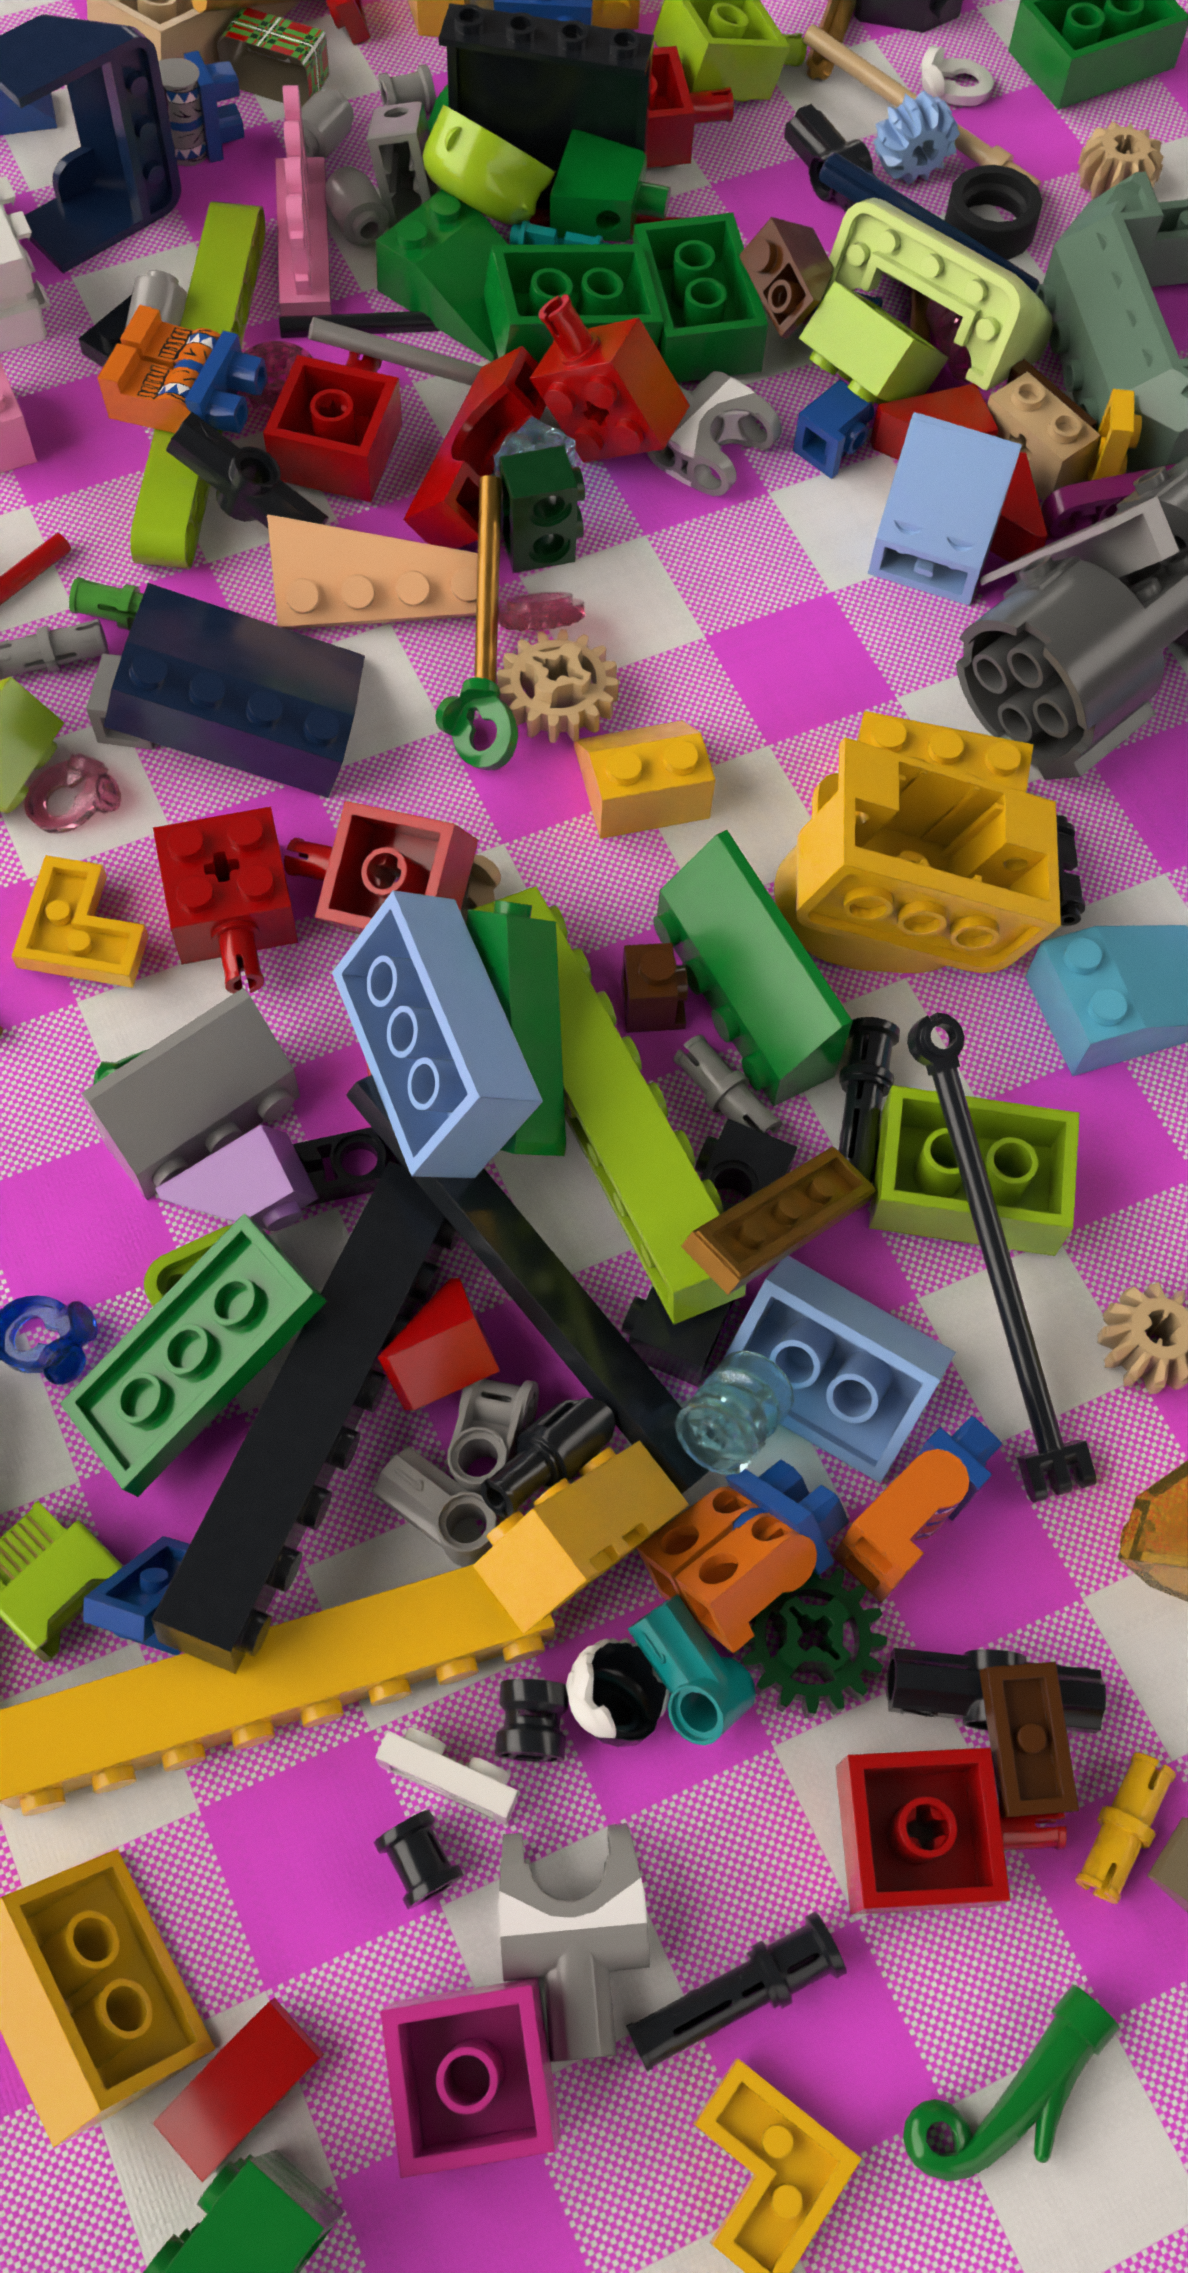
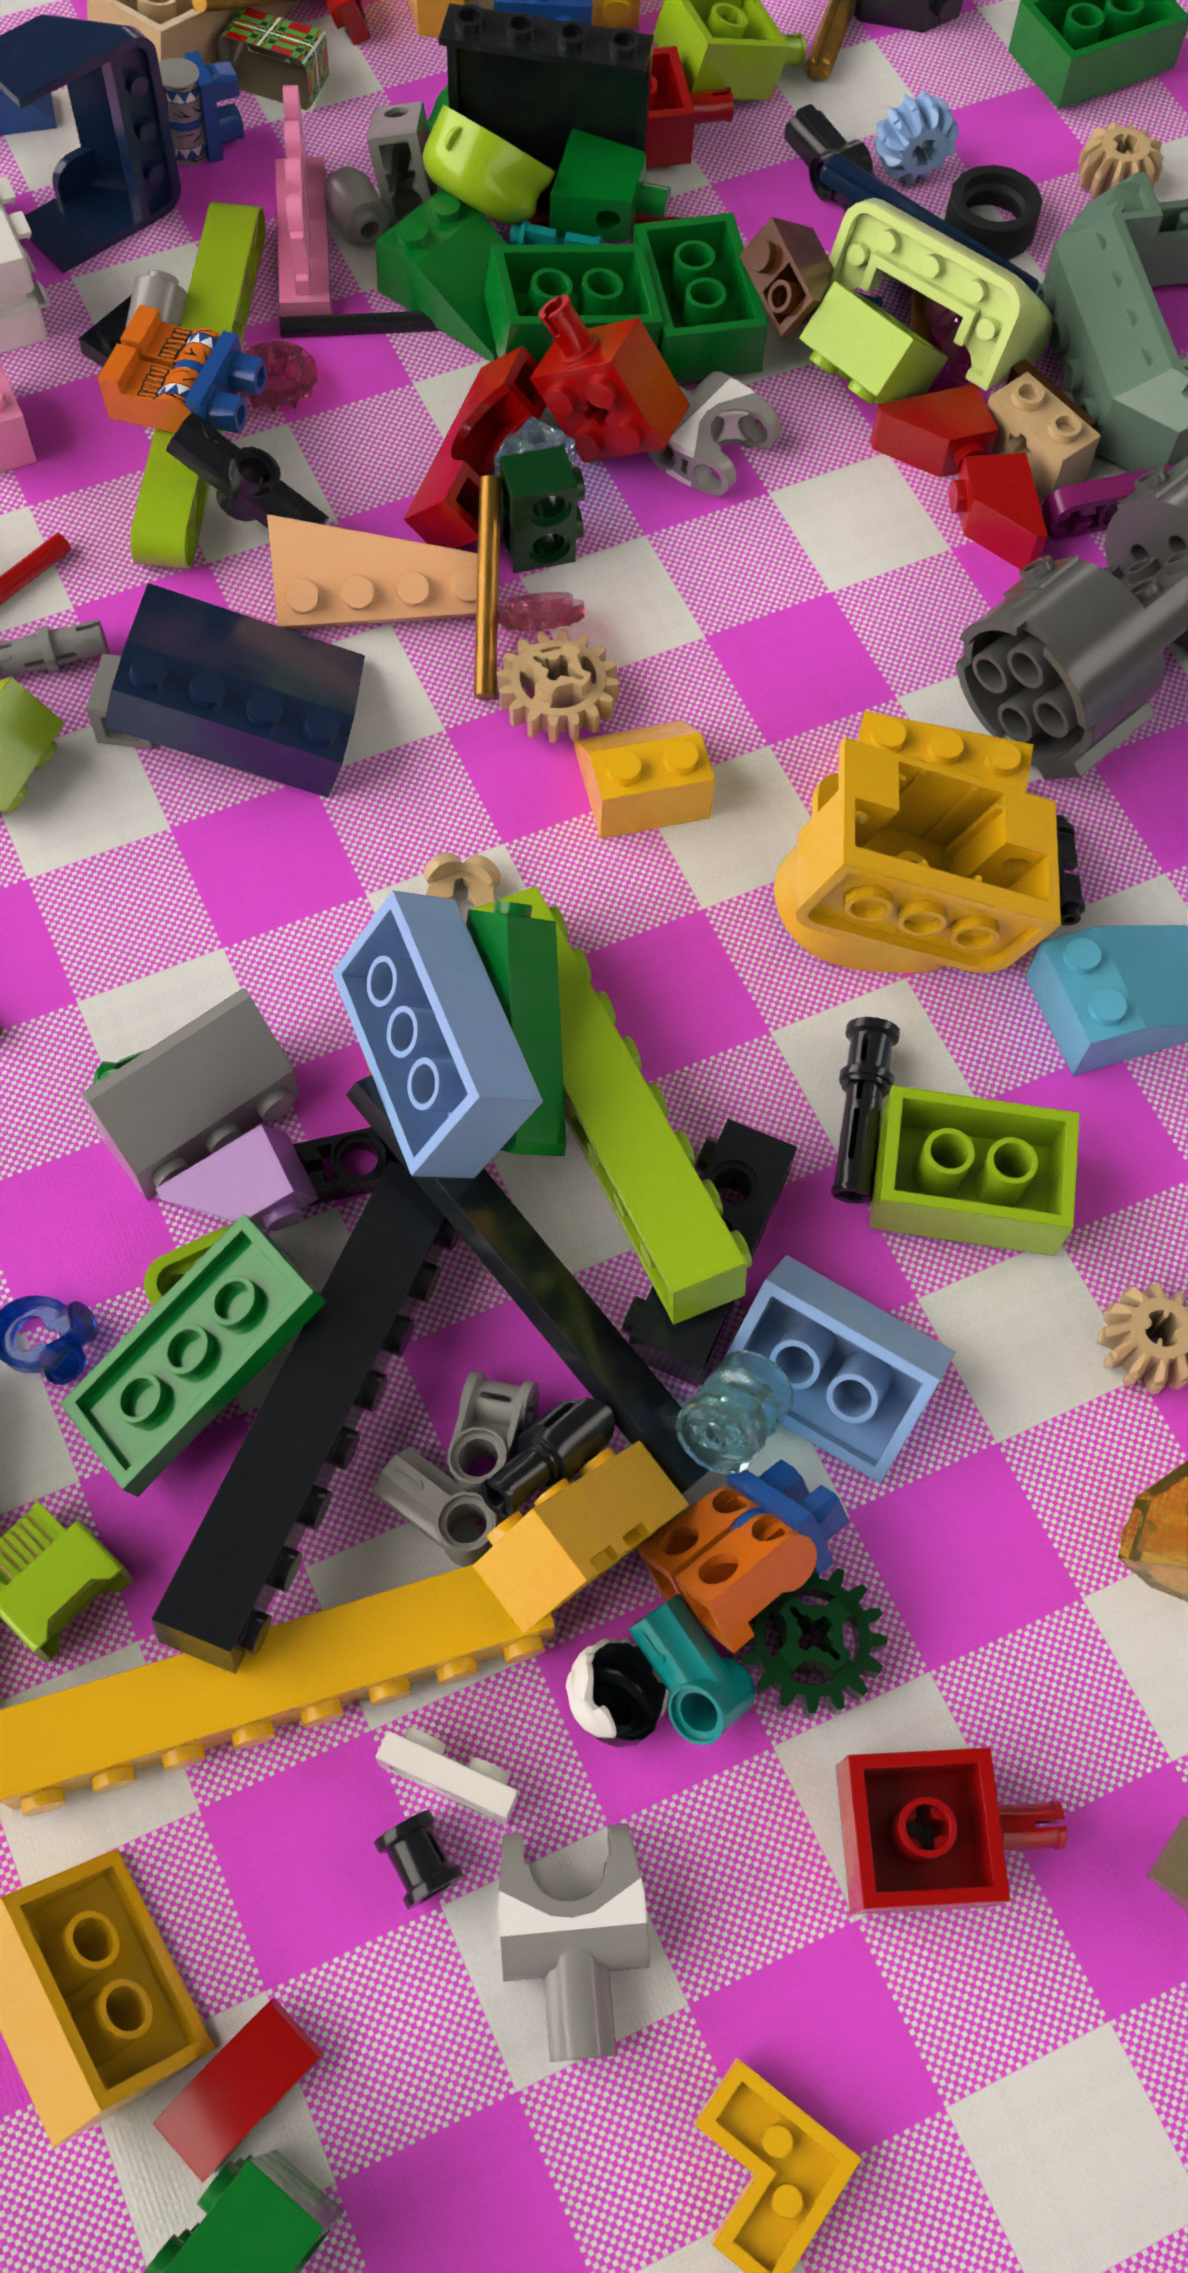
yellow plate [11,855,149,988] -> none
clear pink piece [24,753,121,834] -> none
bright green pin [69,577,143,631] -> none
blue slope [83,1536,190,1655] -> none
red brick [153,806,299,994] -> none
red brick [263,351,402,502] -> none
red brick [284,801,479,934] -> none
light grey brick [301,89,354,159] -> none
light grey bar [308,317,483,386] -> none
light grey bush [378,64,436,112] -> none
red slope [378,1278,500,1411] -> none
dark pink brick [381,1977,561,2178] -> none
green piece [435,677,518,771] -> none
black wheel [495,1679,569,1762] -> none
reddish brown brick [621,943,688,1033] -> none
black pin [626,1911,847,2072] -> none
green slope [653,830,853,1107] -> none
light grey pin [673,1034,782,1135] -> none
pearl gold tile [681,1146,877,1295] -> none
blue brick [793,379,875,479] -> none
tan bar [803,24,1042,188] -> none
orange hips [832,1416,1002,1603] -> none
light blue slope [868,412,1022,606] -> none
black piece [886,1648,1106,1734] -> none
green plant [903,1984,1120,2182] -> none
black hinge [907,1012,1097,1503] -> none
white piece [921,46,994,106] -> none
light grey panel [979,496,1180,585] -> none
reddish brown plate [979,1662,1079,1818] -> none
yellow pin [1075,1752,1176,1904] -> none
yellow plate [1085,389,1142,482] -> none

